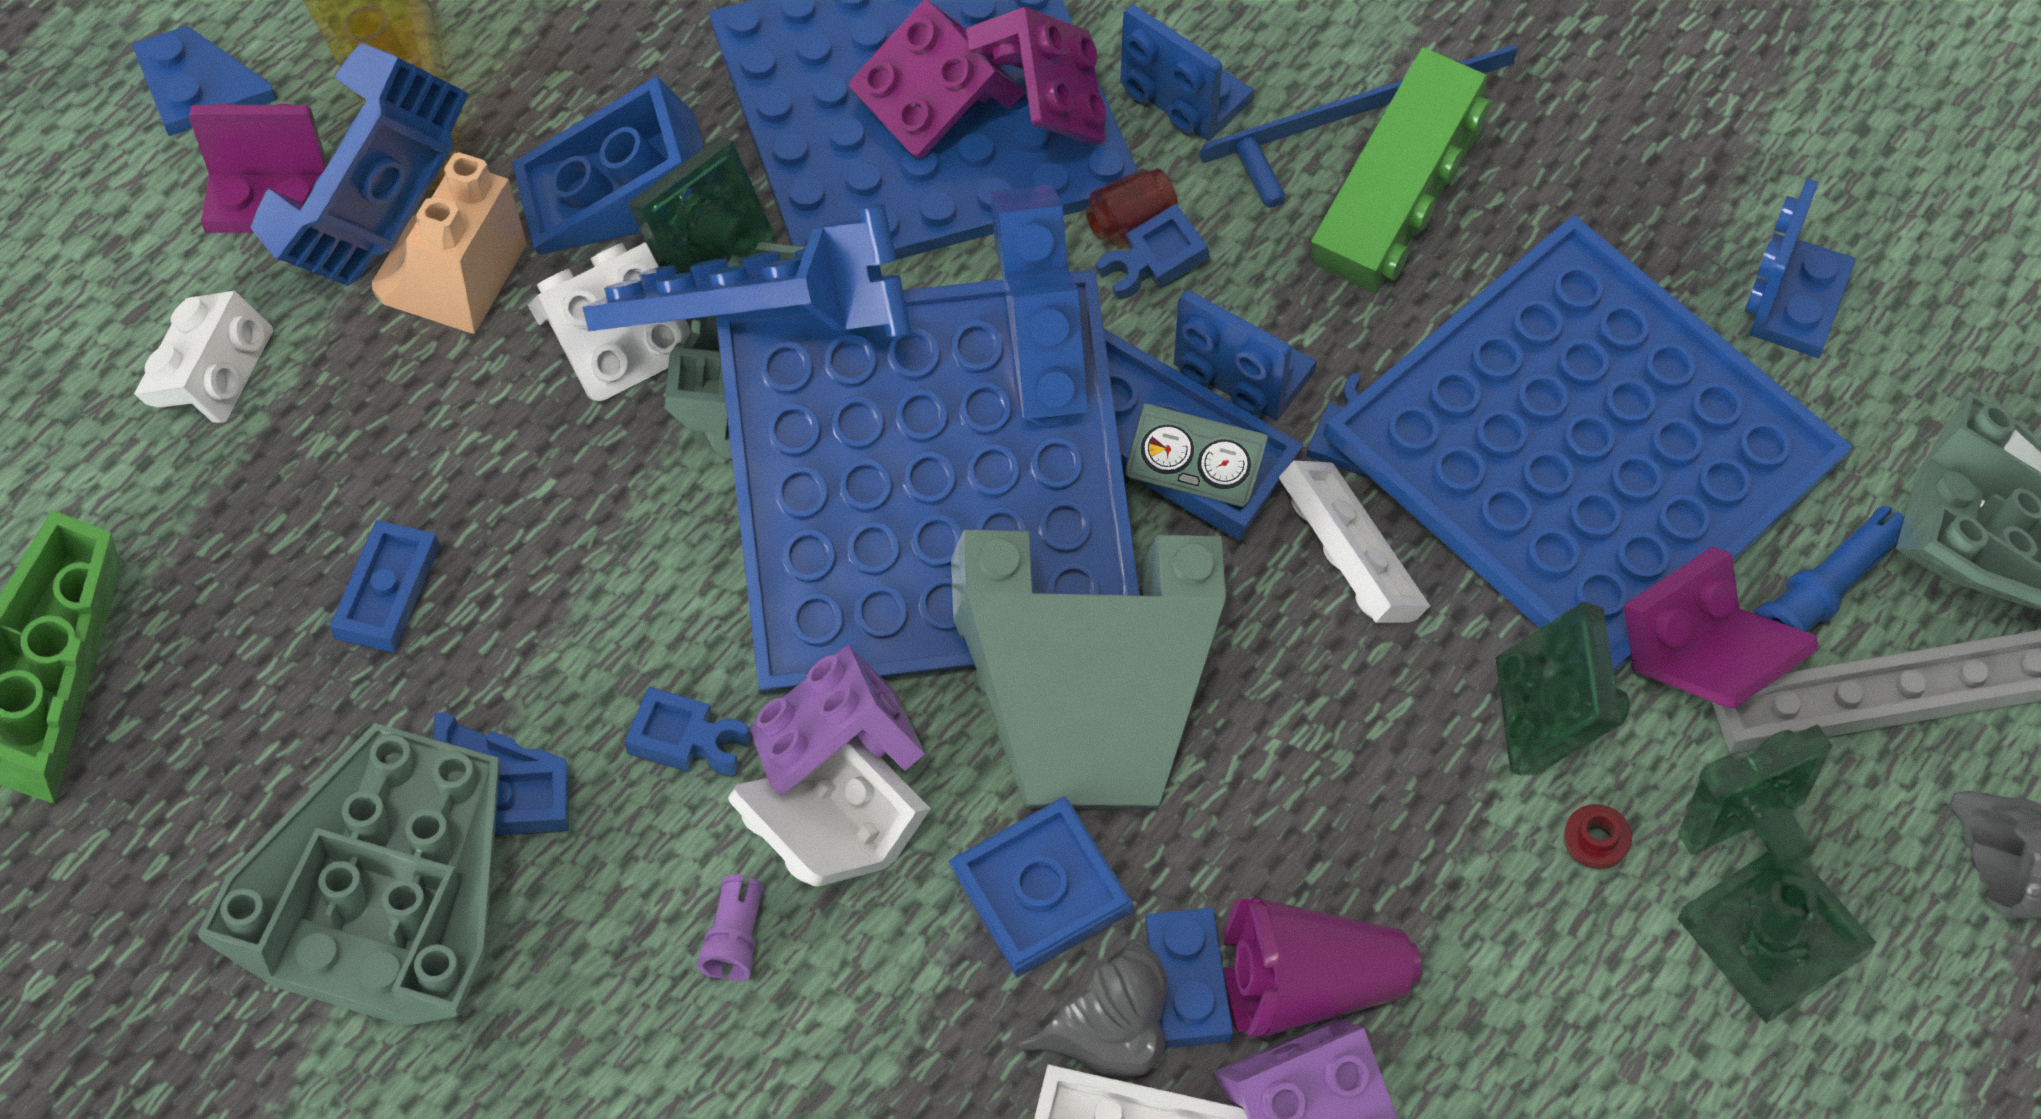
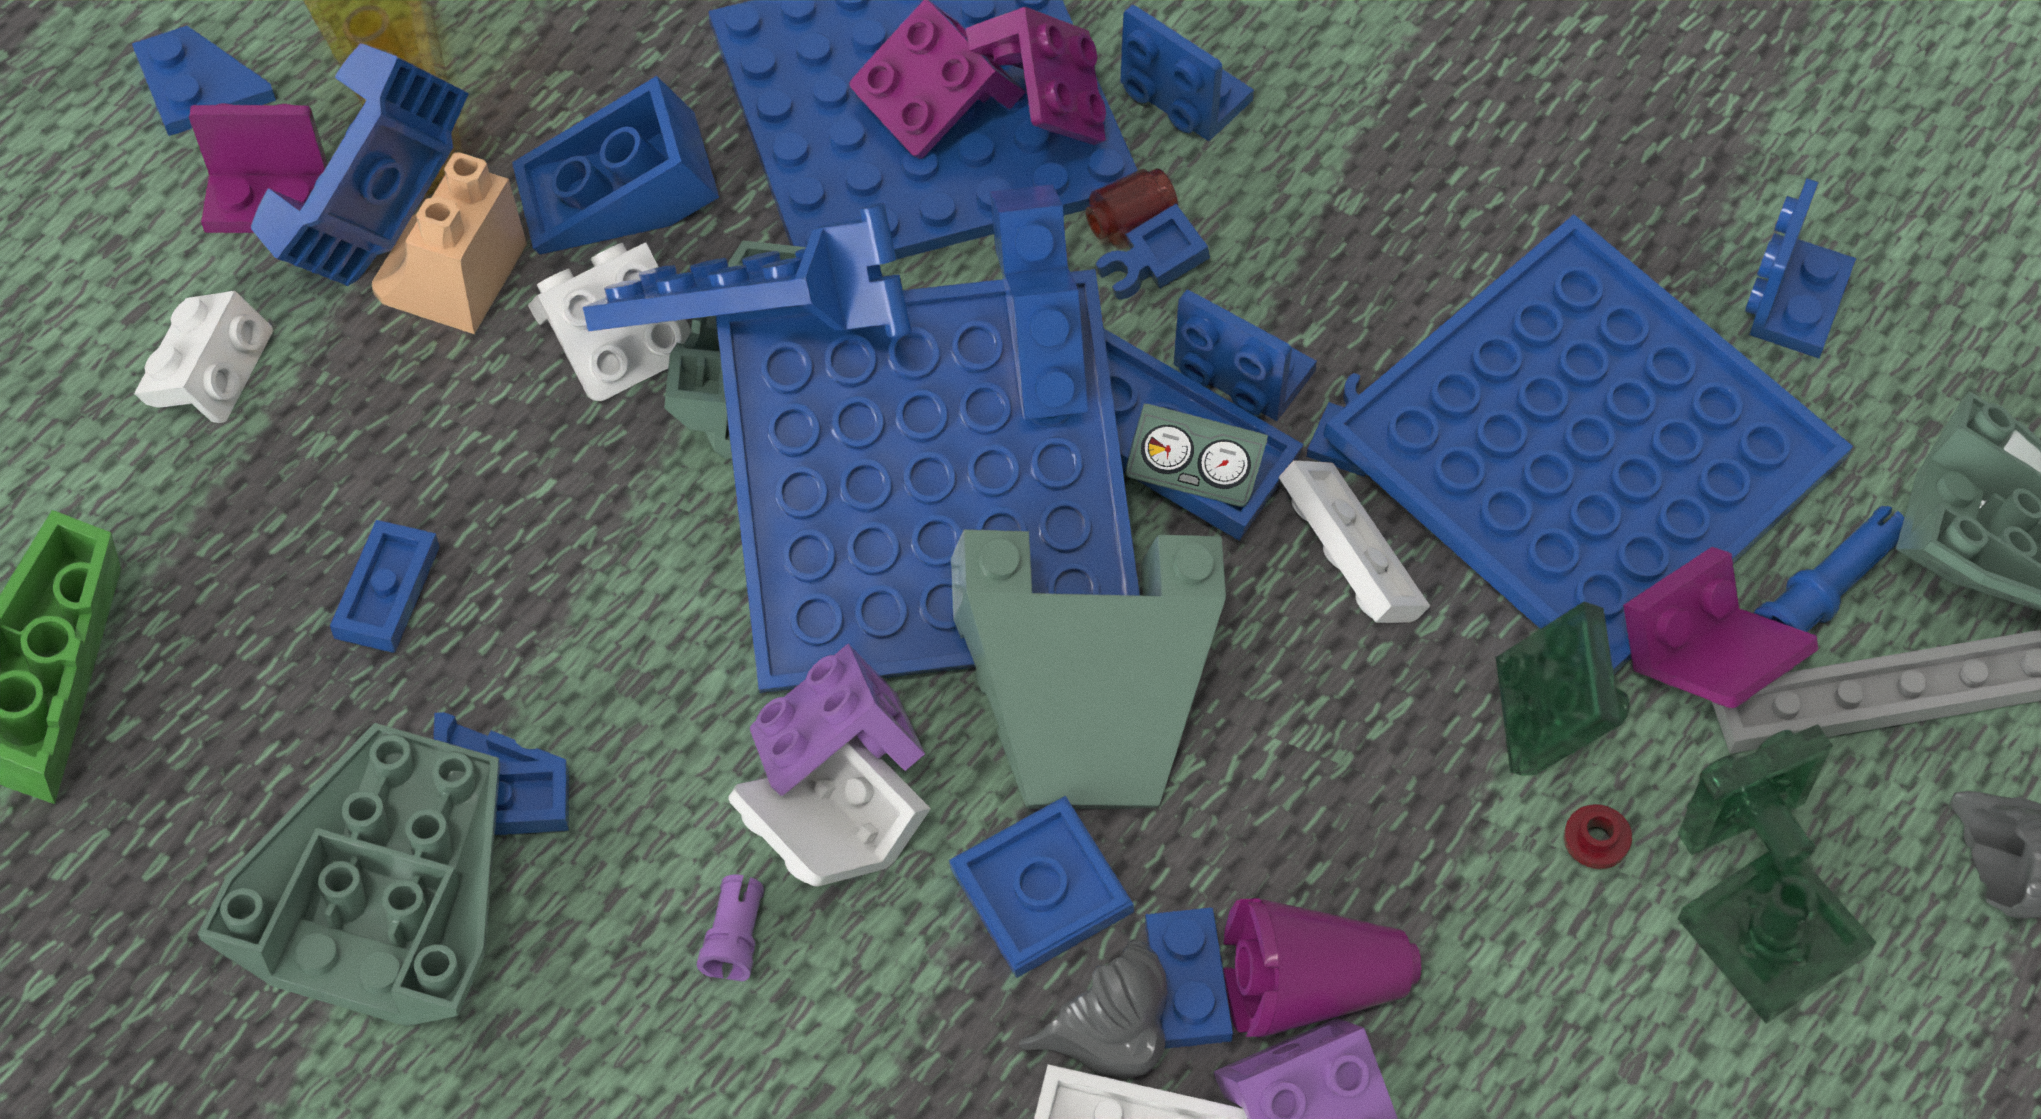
blue plate [624,687,751,775] -> none
clear green plate [628,136,776,274] -> none
blue piece [1199,44,1518,208] -> none
bright green wedge [1311,47,1491,293] -> none

